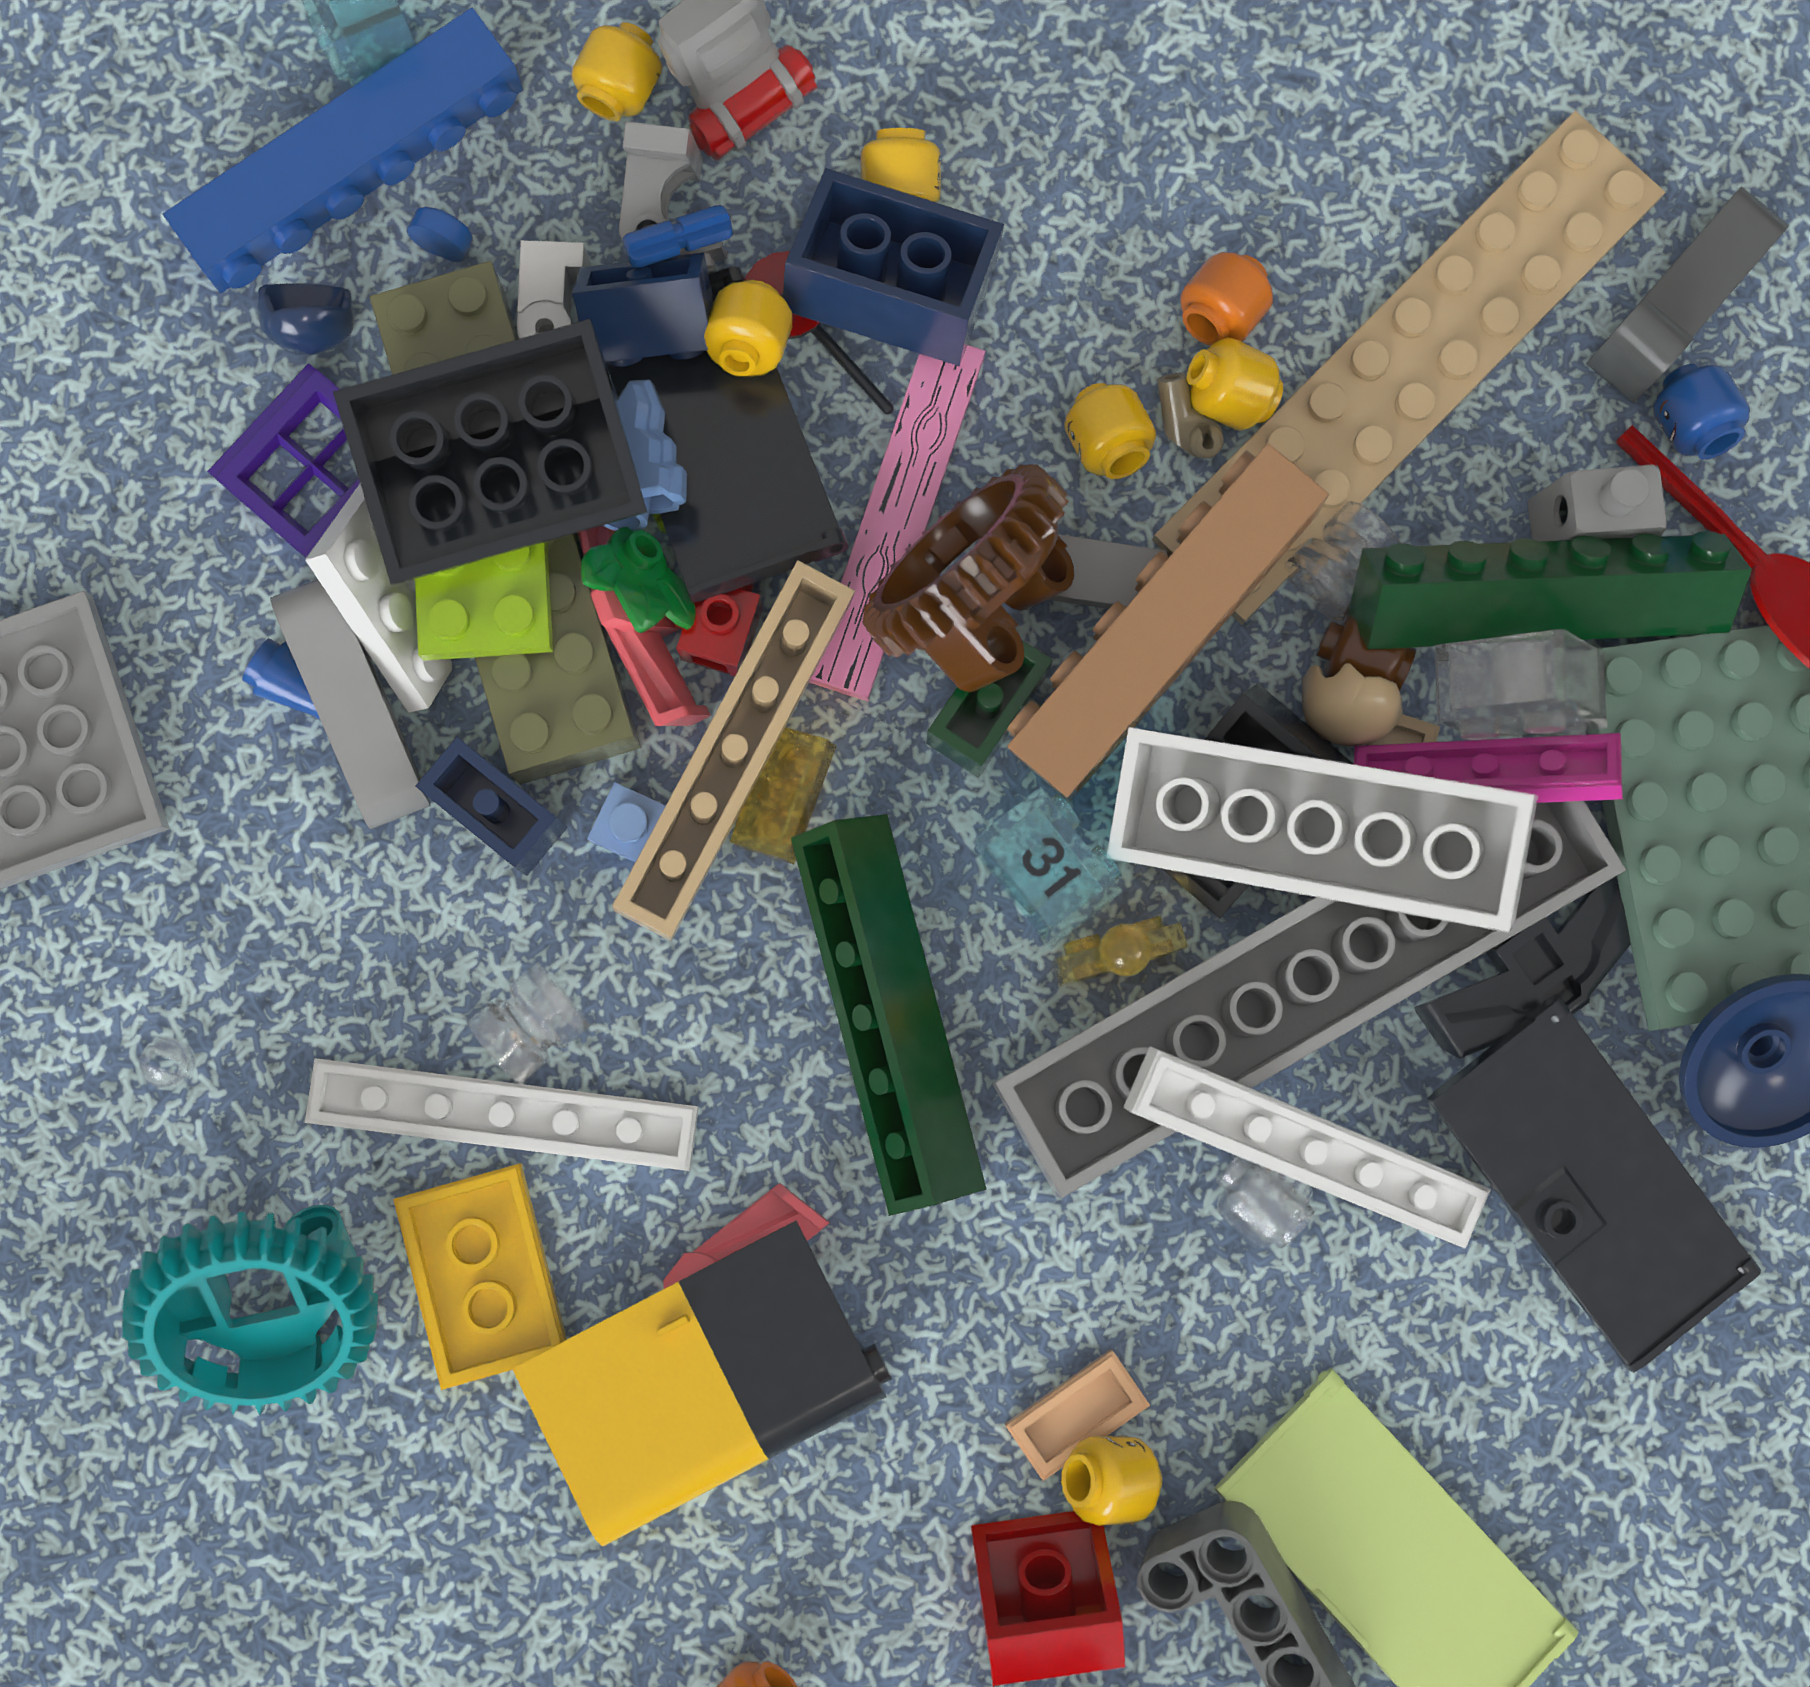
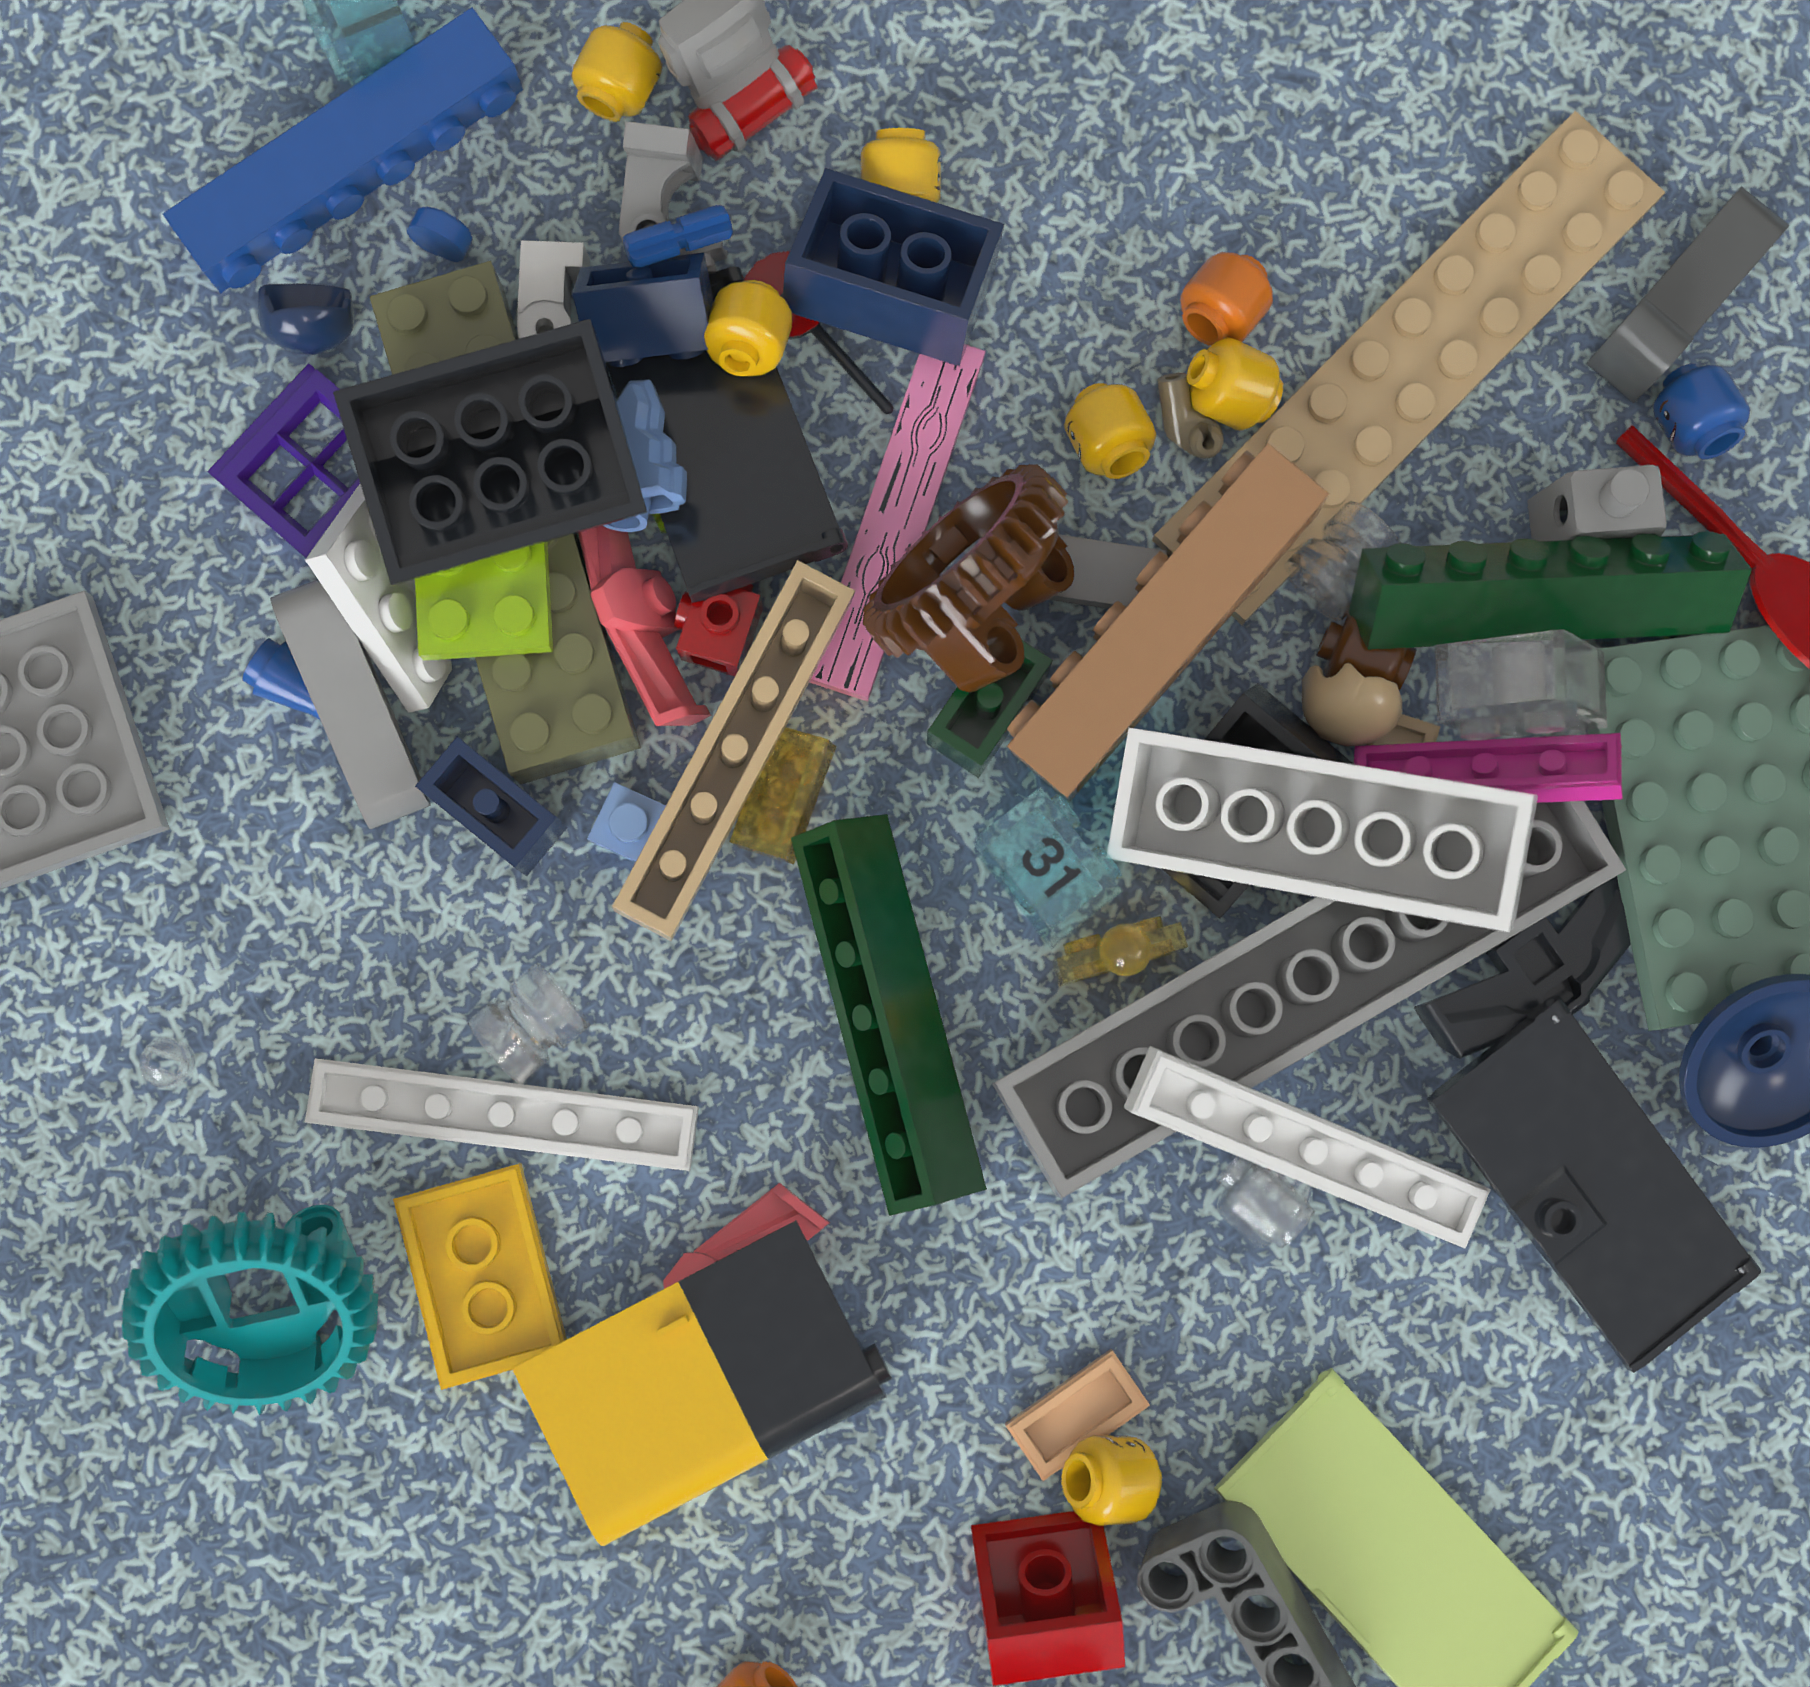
green plate [581,527,696,633] -> none

